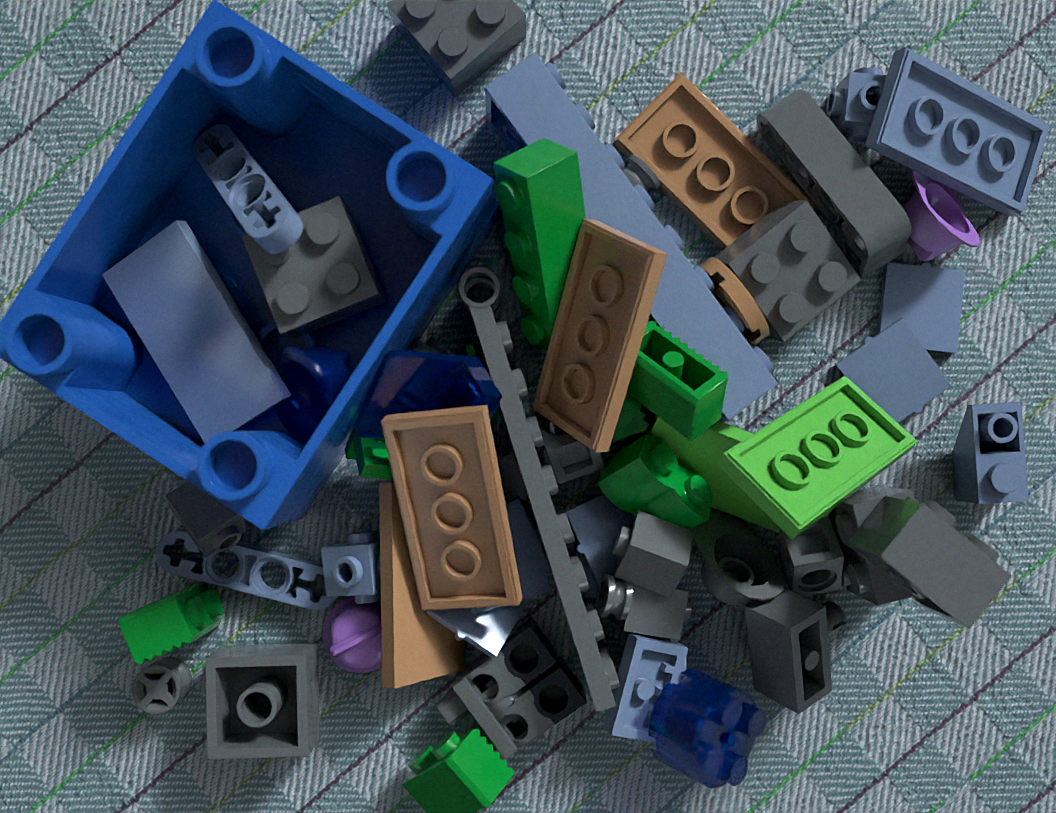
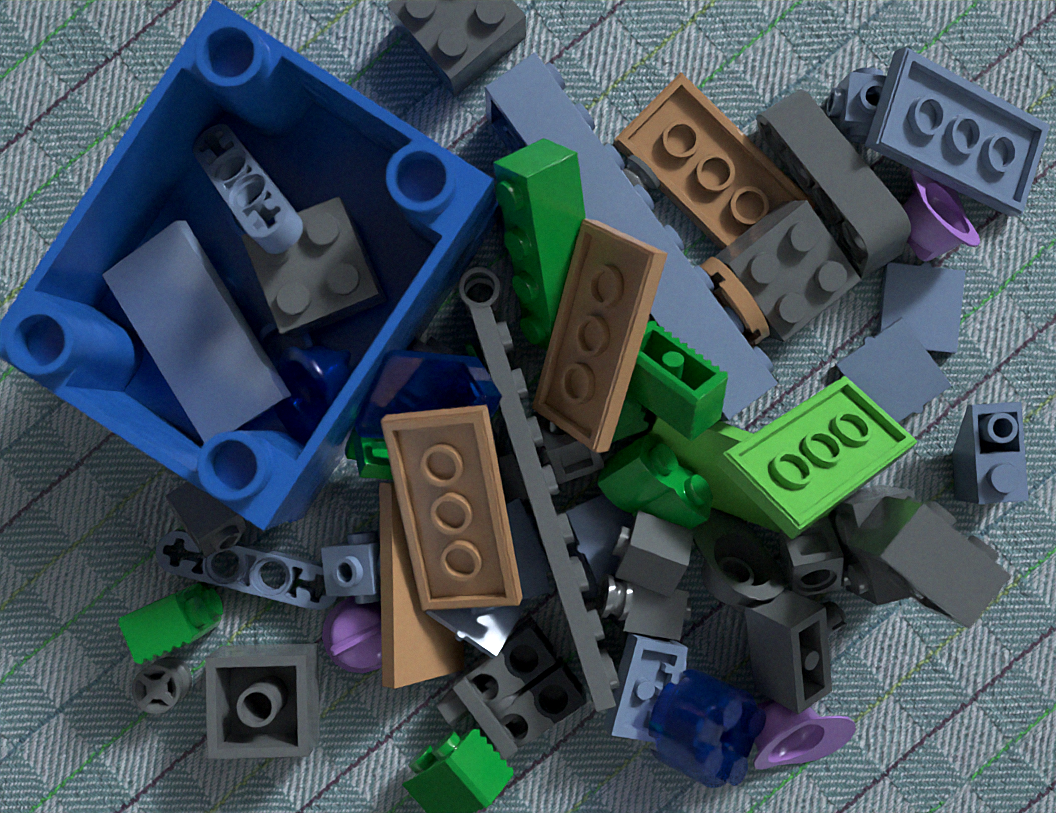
none -> medium lavender piece [747,700,856,770]

